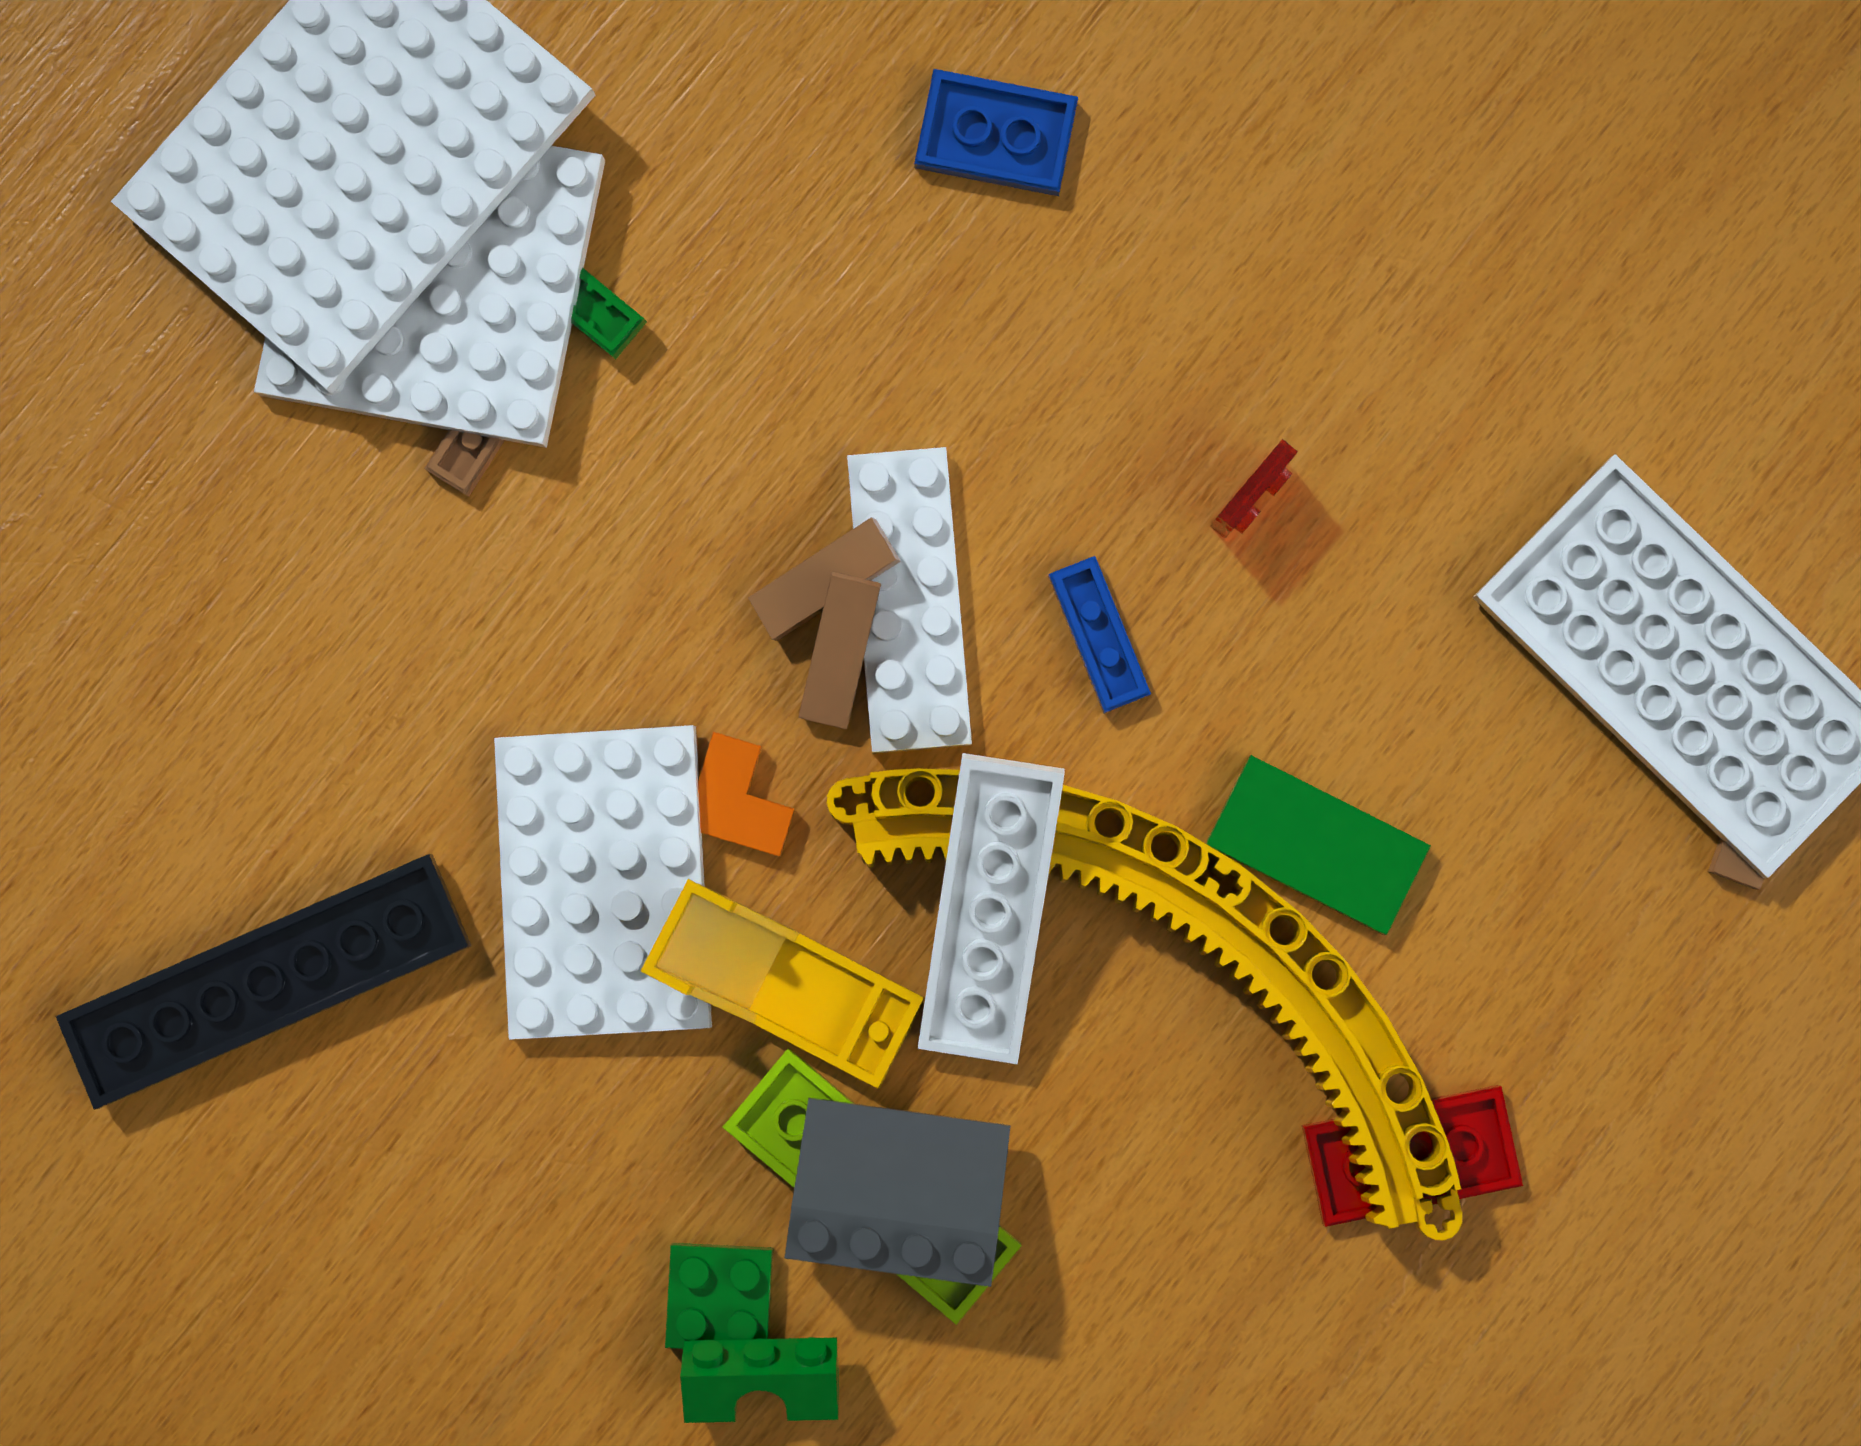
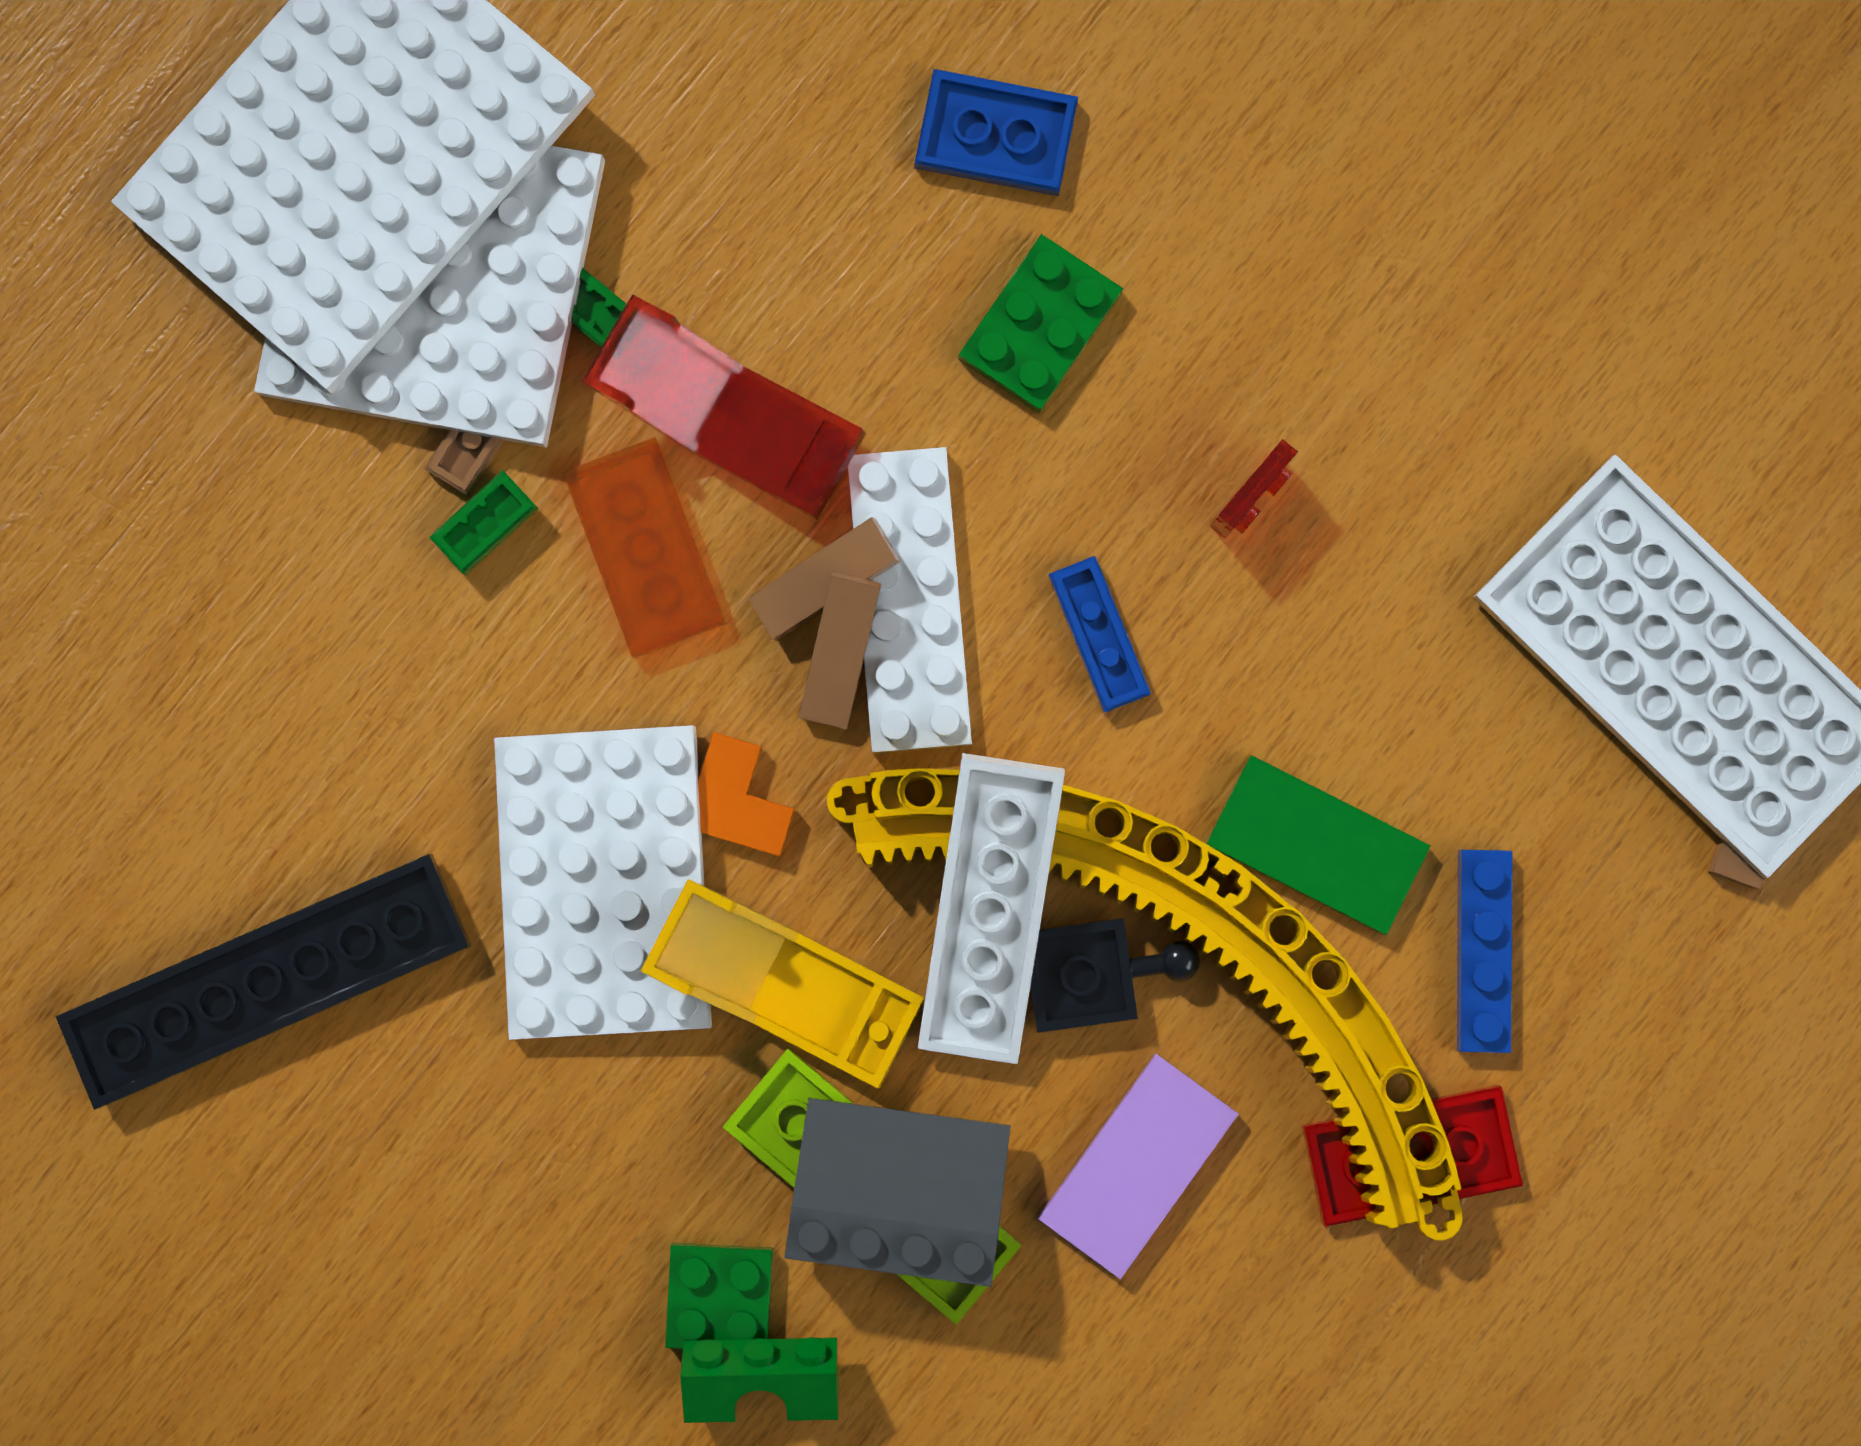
none -> green plate [429,470,539,576]
none -> clear orange tile [562,437,727,659]
none -> clear red windscreen [582,294,866,519]
none -> green plate [958,234,1123,414]
none -> black plate [1030,918,1200,1033]
none -> lavender tile [1038,1053,1238,1279]
none -> blue plate [1457,850,1512,1053]

